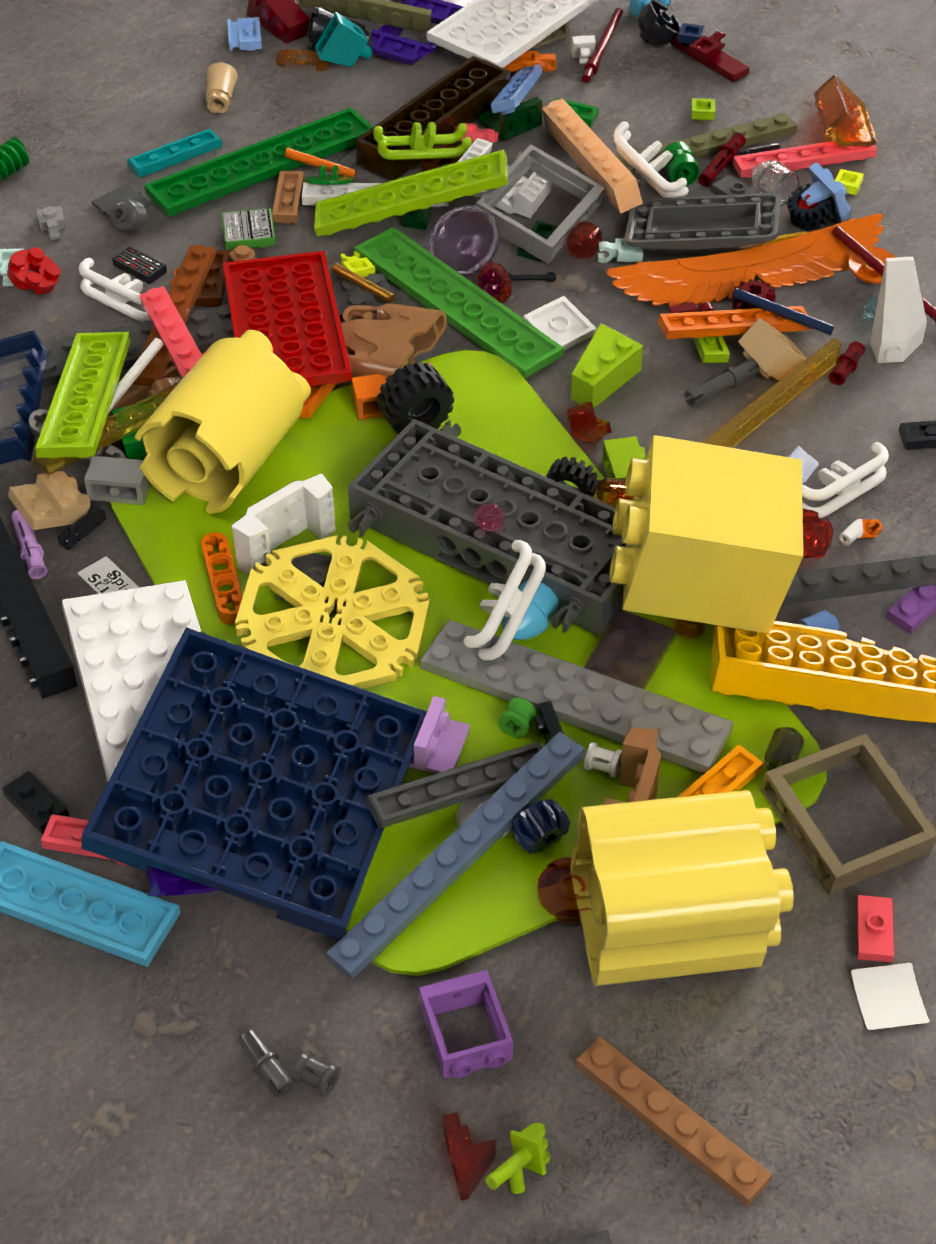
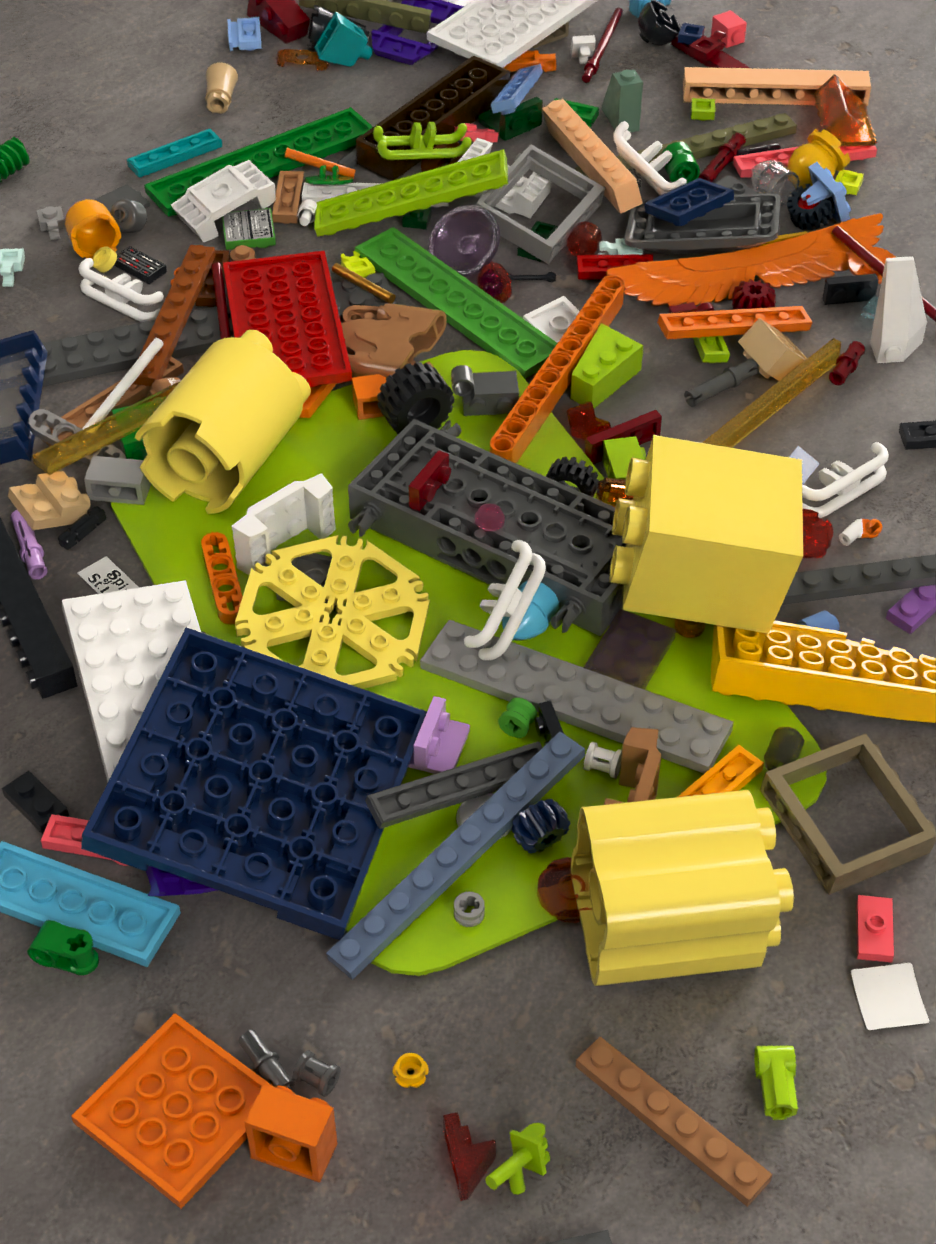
red plate [7,247,61,294] -> none
lime plate [35,332,131,459] -> none
coral plate [139,286,202,379] -> none
medium lavender window [419,970,513,1079] -> none
dark blue bar [732,288,835,336] -> none
none -> green piece [27,920,99,976]
none -> light orange cylinder [65,199,122,259]
none -> orange plate [71,1013,274,1209]
none -> light yellow tile [92,246,117,273]
none -> white plate [171,160,276,242]
none -> dark red bar [212,263,231,339]
none -> orange brick [245,1084,338,1183]
none -> white cylinder [298,199,317,226]
none -> yellow plate [393,1053,429,1088]
none -> dark red plate [409,450,451,511]
none -> dark grey hinge [451,365,519,416]
none -> light grey bush [454,892,484,927]
none -> orange beam [490,275,625,463]
none -> red plate [577,254,654,280]
none -> dark red plate [585,410,662,464]
none -> sand green slope [602,69,643,132]
none -> dark blue plate [644,178,734,226]
none -> light nougat brick [683,67,871,106]
none -> coral brick [711,10,747,48]
none -> lime piece [754,1045,798,1120]
none -> yellow tile [787,128,850,189]
none -> black plate [822,274,879,305]

